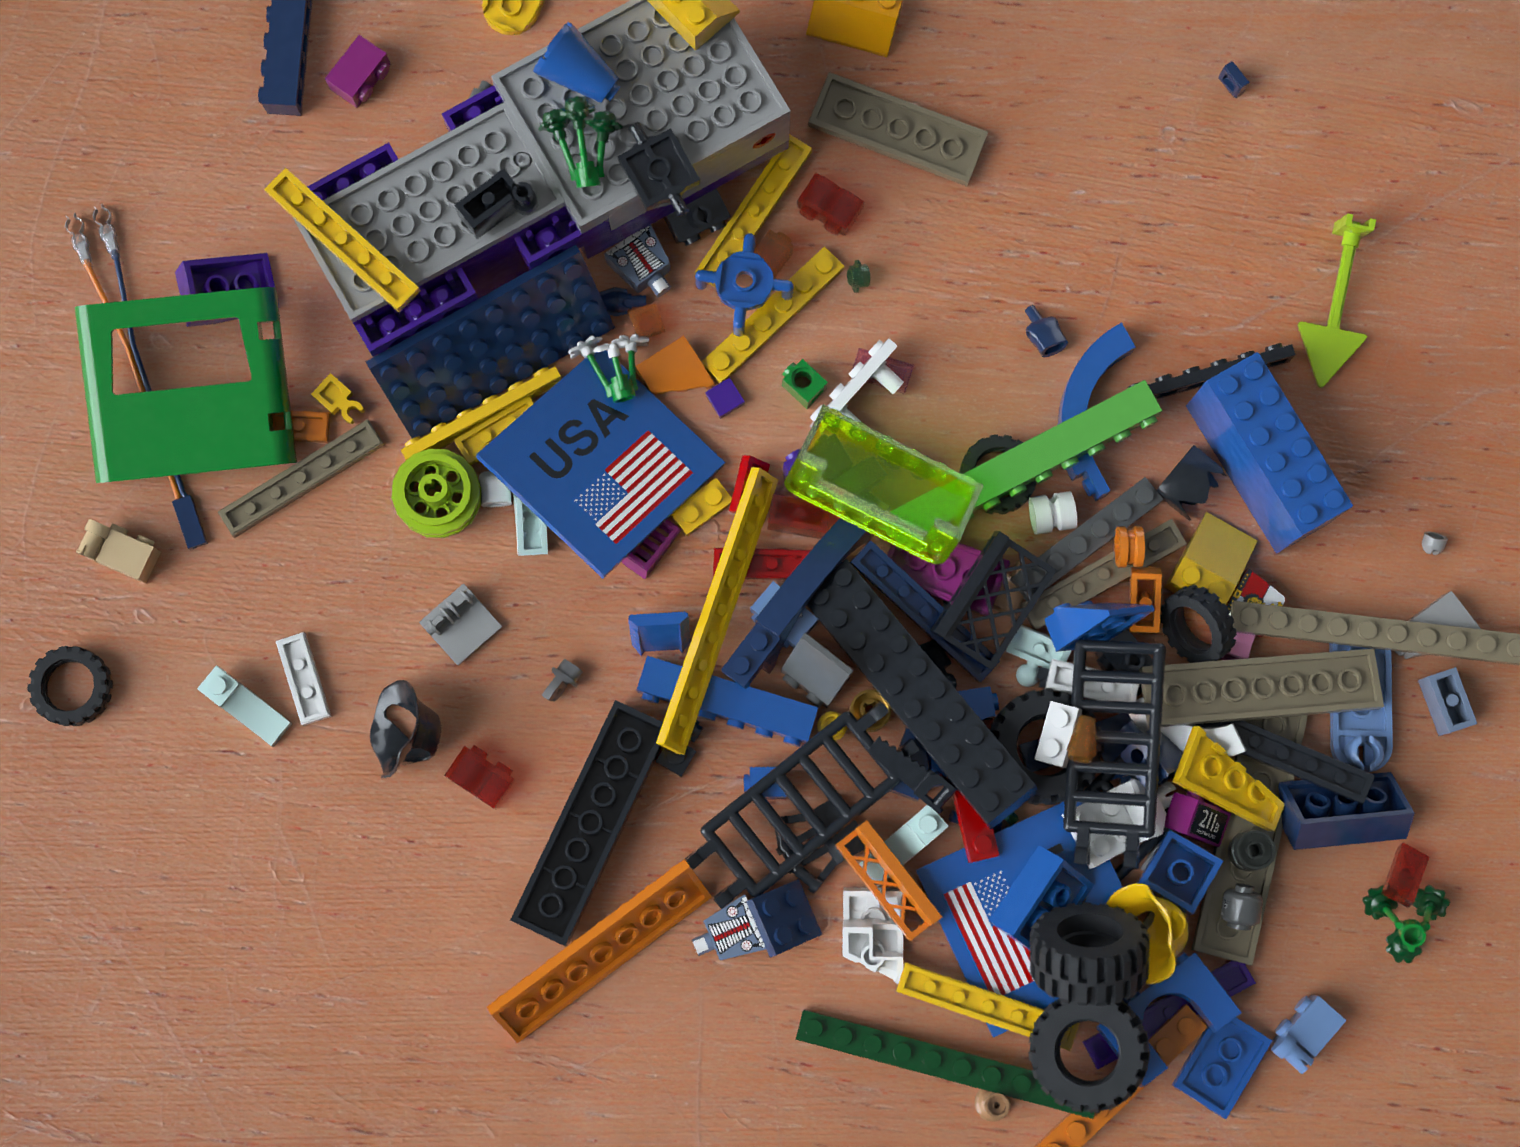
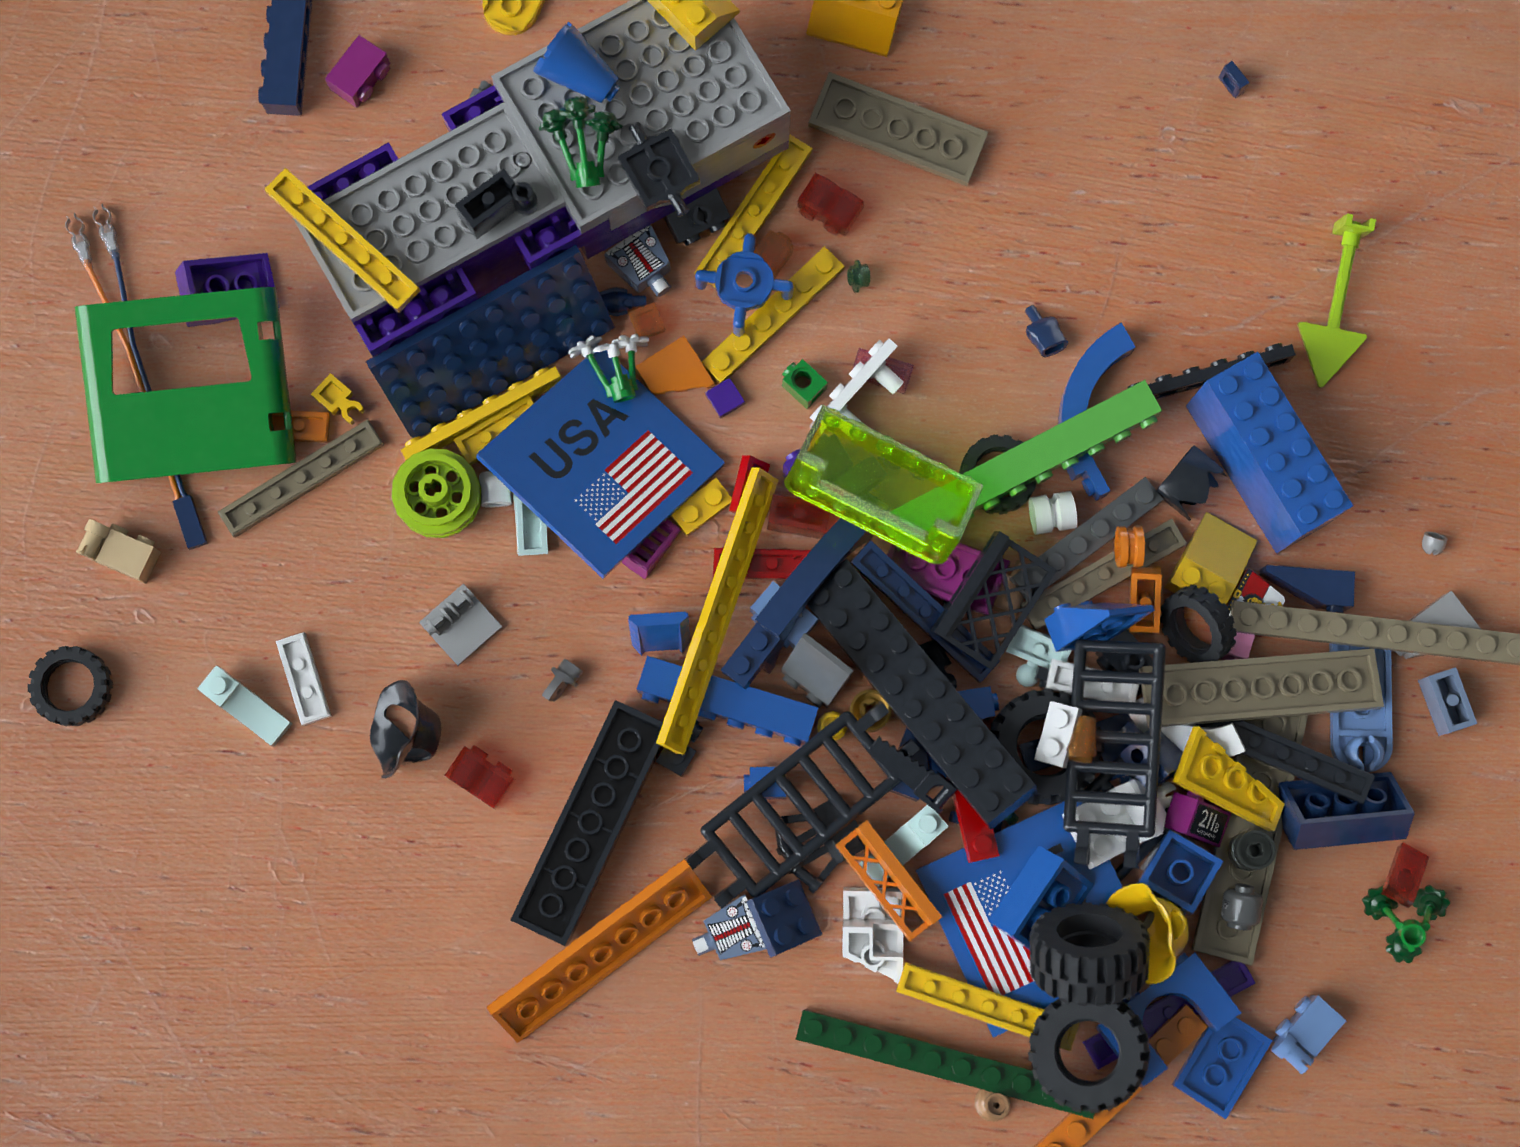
none -> dark blue slope [1260,565,1355,613]

